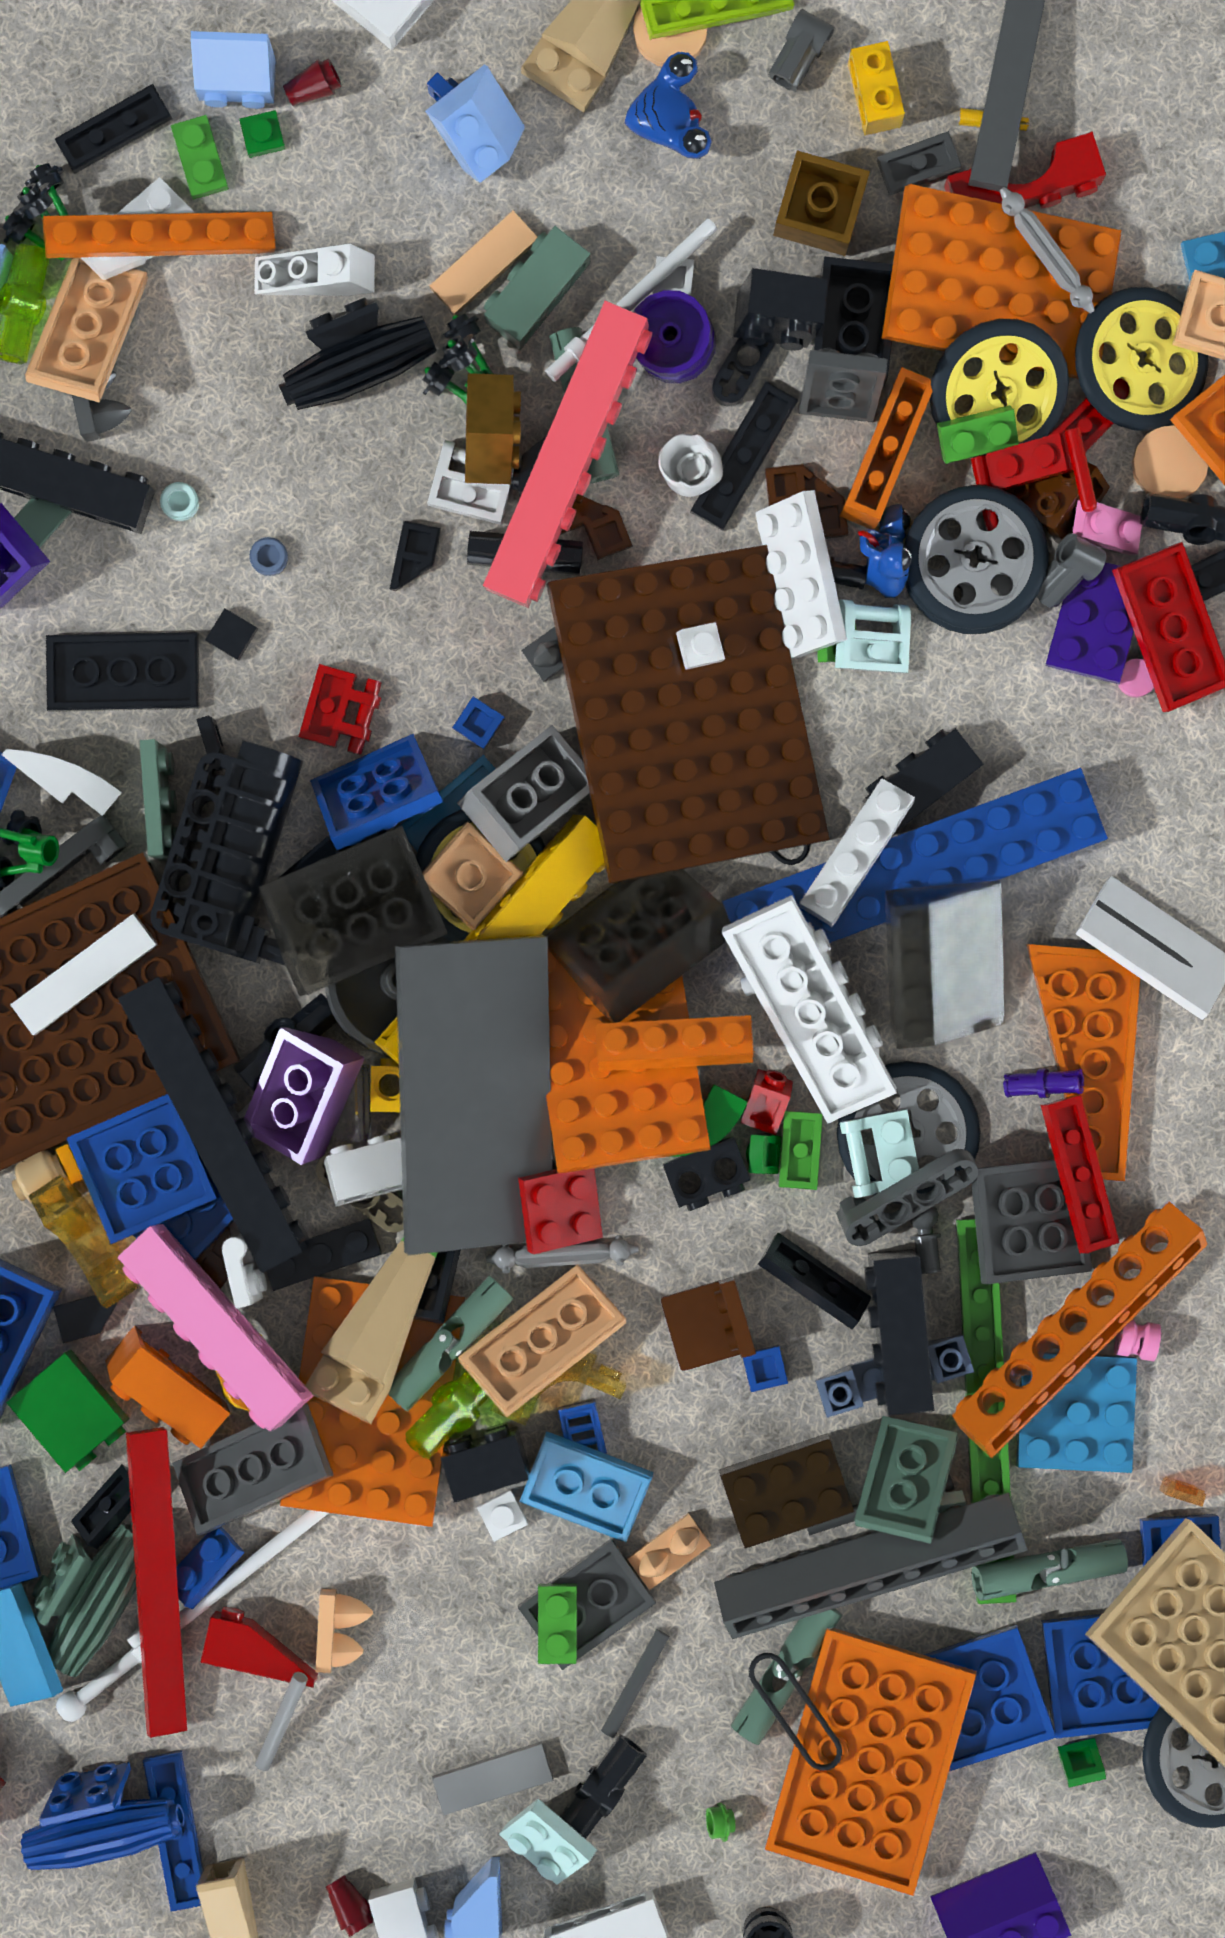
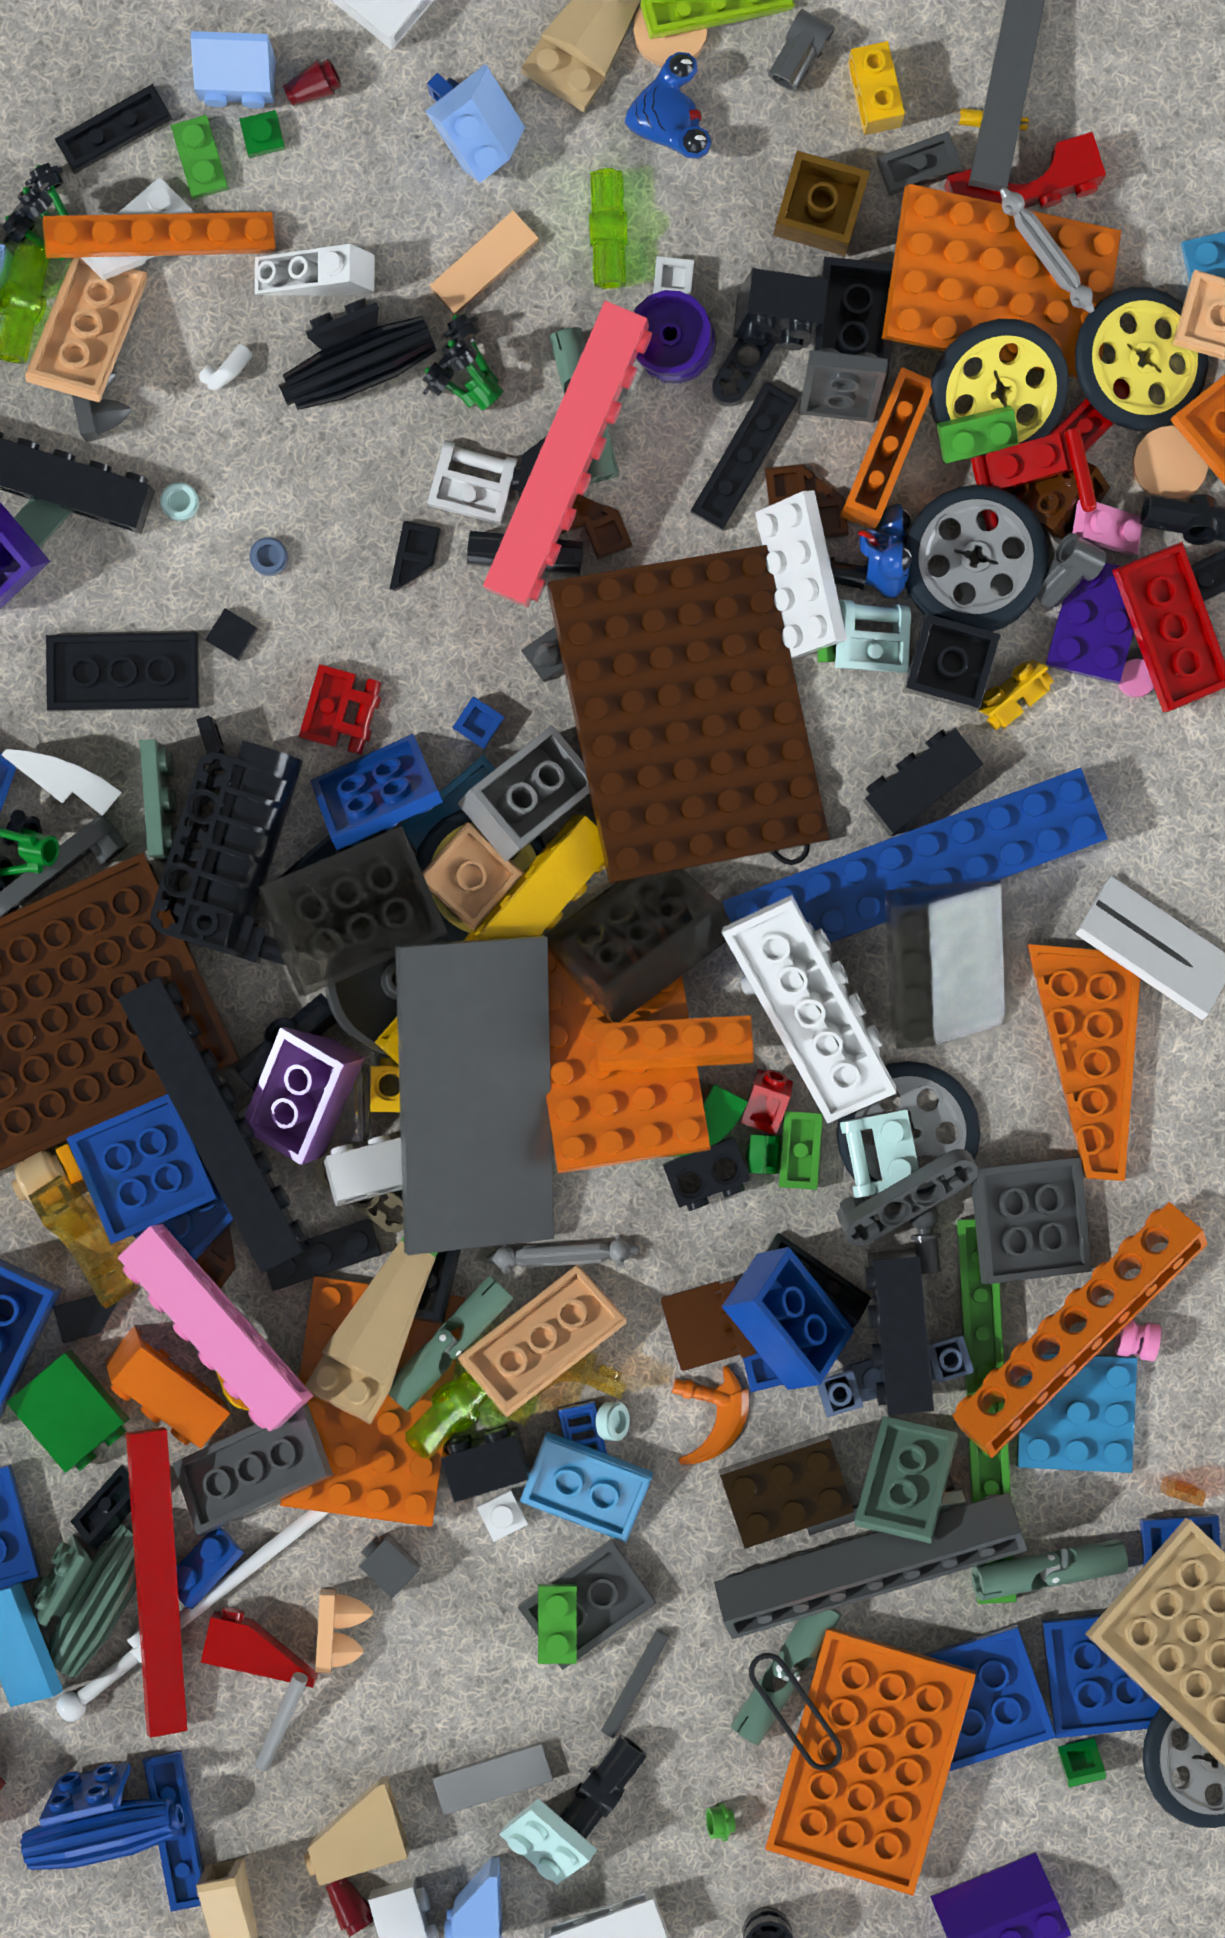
white tile [11,914,158,1036] -> none
white plate [222,1234,267,1309] -> none
pearl gold brick [465,373,521,484] -> none
sand green brick [484,226,591,350] -> none
red plate [518,1168,603,1255] -> none
white bar [545,218,717,382] -> none
light nougat tile [627,1513,711,1590] -> none
white hair [658,434,723,497] -> none
white plate [676,622,725,670] -> none
white plate [799,778,915,927] -> none
dark purple pin [1003,1068,1084,1099] -> none
red plate [1041,1095,1120,1254] -> none
none -> white arm [199,344,253,390]
none -> tan slope [304,1776,410,1886]
none -> dark grey brick [359,1533,421,1599]
none -> clear neon green piece [589,168,628,289]
none -> light aqua tile [596,1402,630,1441]
none -> orange piece [671,1366,749,1465]
none -> blue brick [722,1247,854,1390]
none -> black brick [903,614,1001,712]
none -> yellow hinge [977,659,1054,731]

